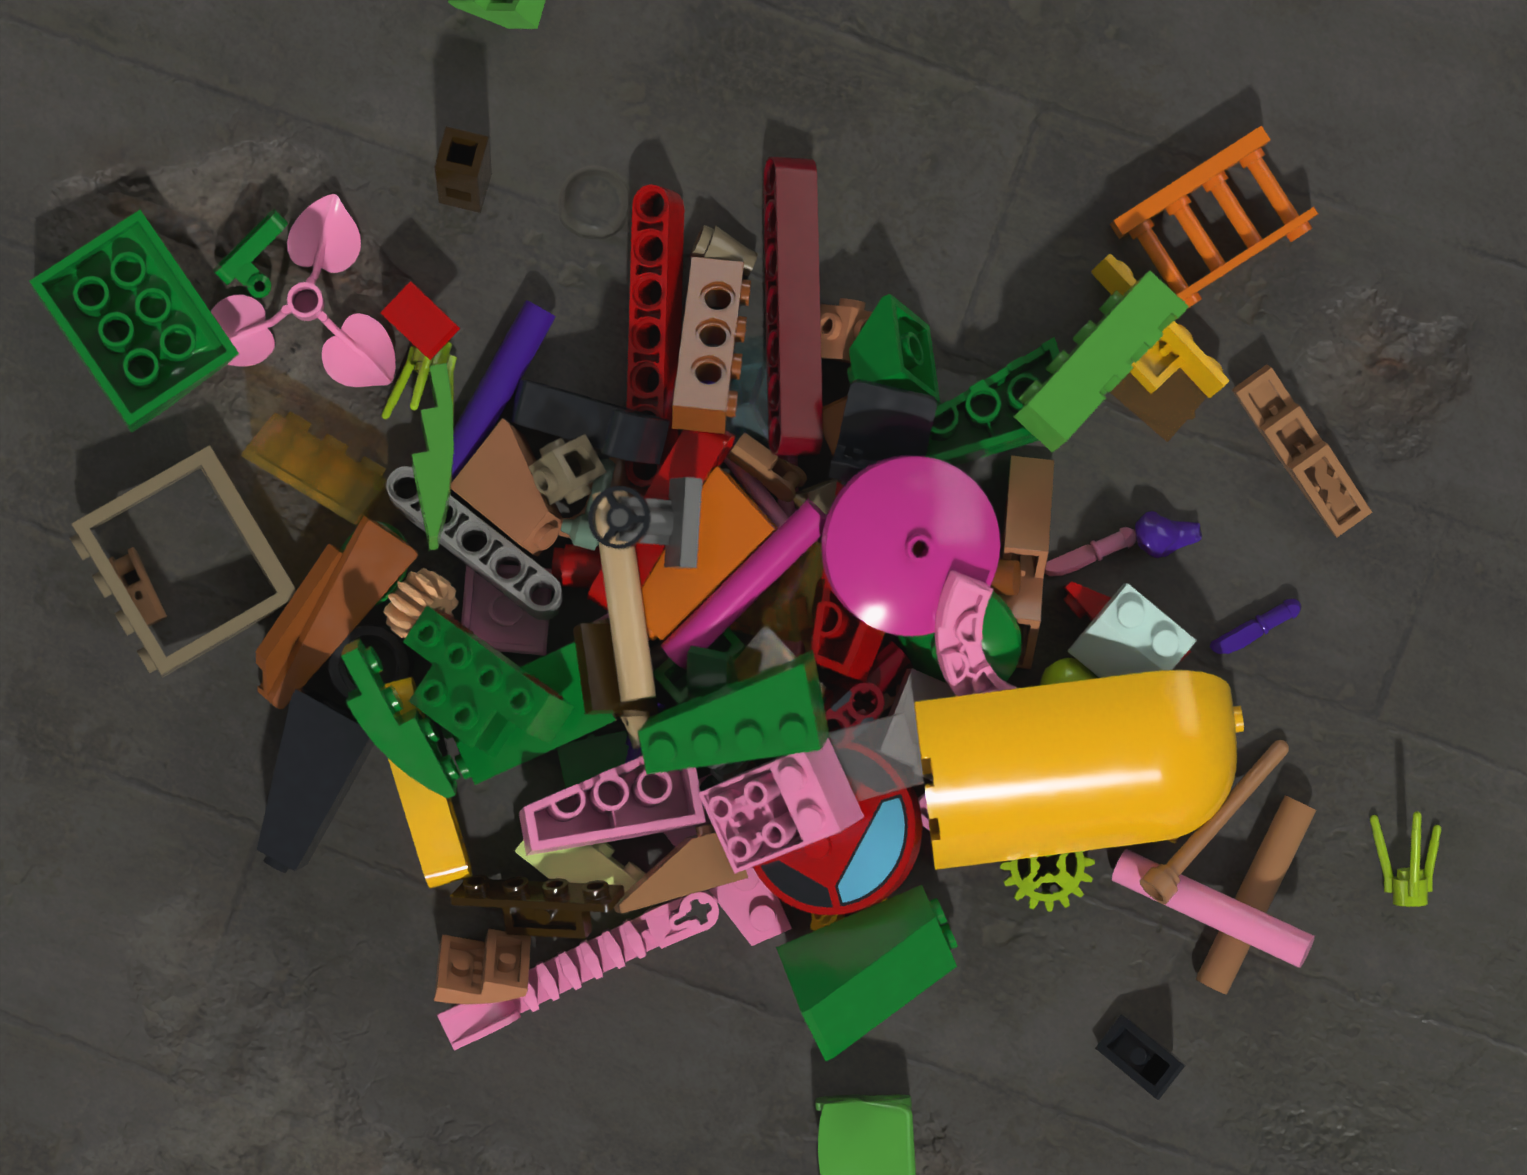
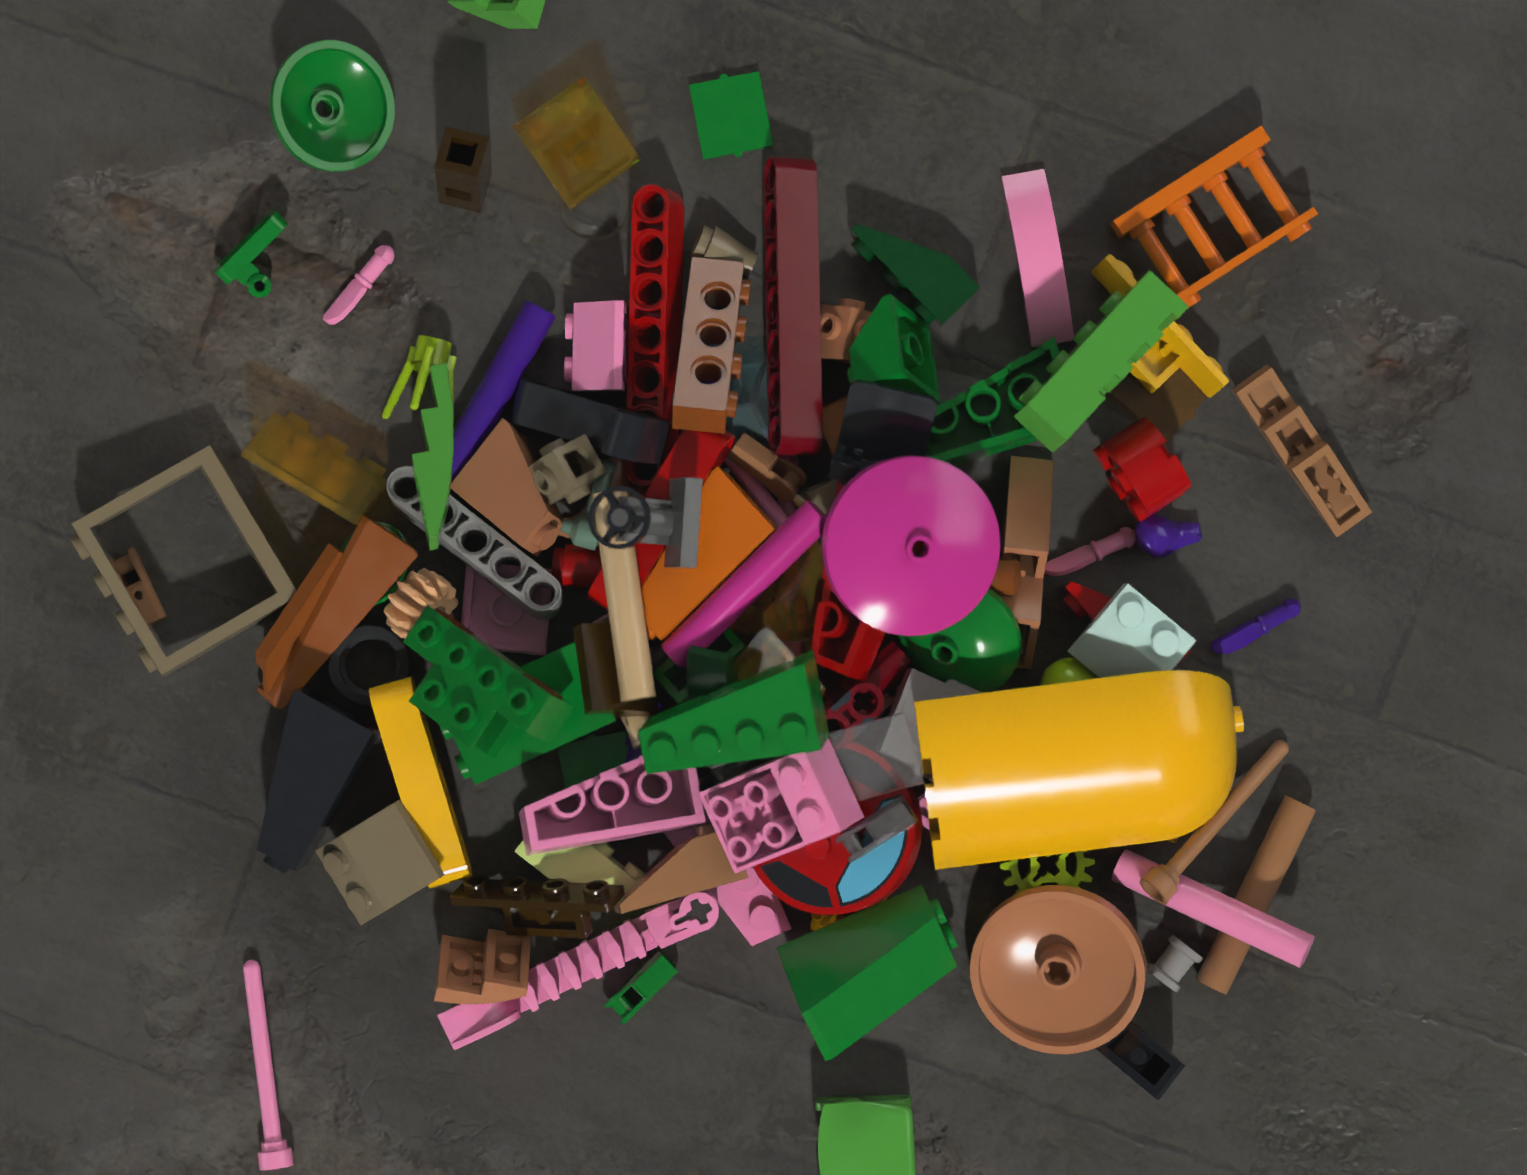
green slope [29,210,239,433] -> none
bright pink plant [210,194,396,388] -> none
green slope [341,638,460,799] -> none
red slope [381,281,461,360] -> none
bright pink tile [935,570,1018,696] -> none
lime plant [1370,811,1441,907] -> none
none -> bright pink piece [243,960,294,1170]
none -> green dish [269,40,395,172]
none -> dark tan slope [315,800,445,926]
none -> bright pink piece [323,245,394,325]
none -> clear yellow slope [512,77,641,210]
none -> bright pink slope [564,300,628,394]
none -> green bar [604,950,679,1025]
none -> green piece [689,71,773,160]
none -> flat silver bar [835,796,917,863]
none -> dark green slope [850,224,980,327]
none -> nougat dish [970,885,1146,1054]
none -> bright pink slope [1001,169,1074,348]
none -> red brick [1092,417,1191,523]
none -> light grey bush [1146,934,1203,993]

